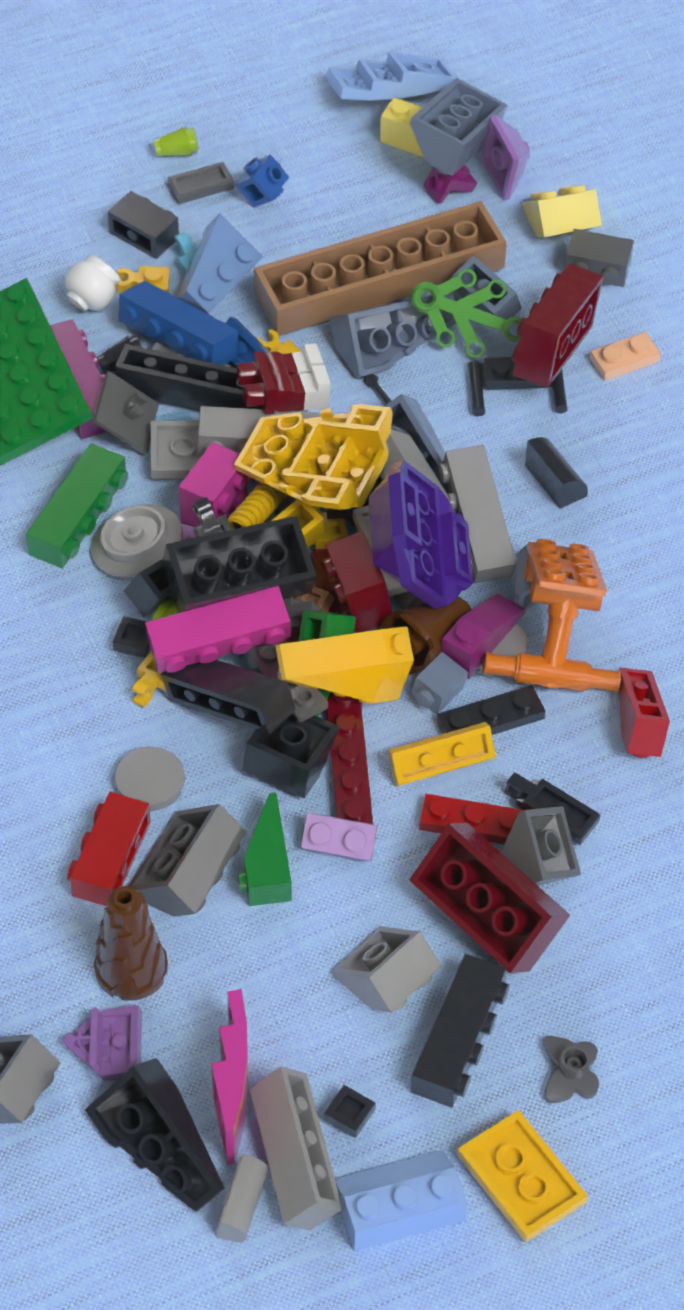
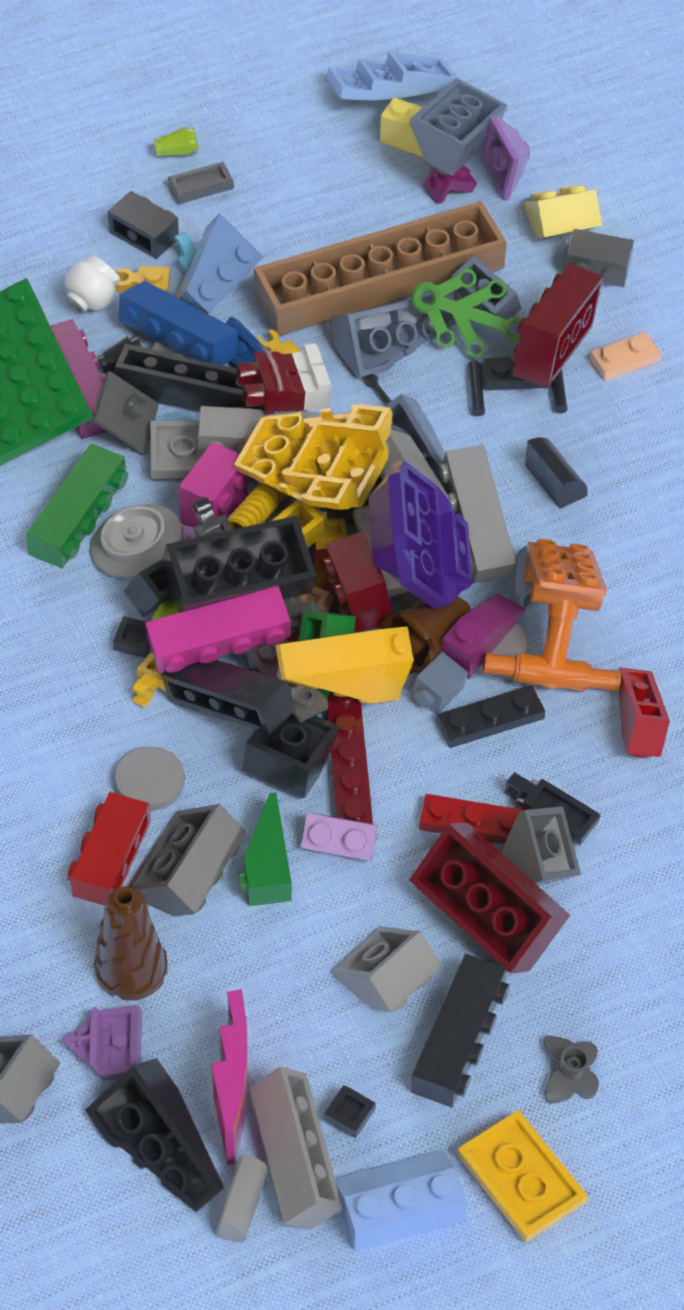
blue brick [235,155,289,207] -> none
yellow plate [388,722,496,786] -> none

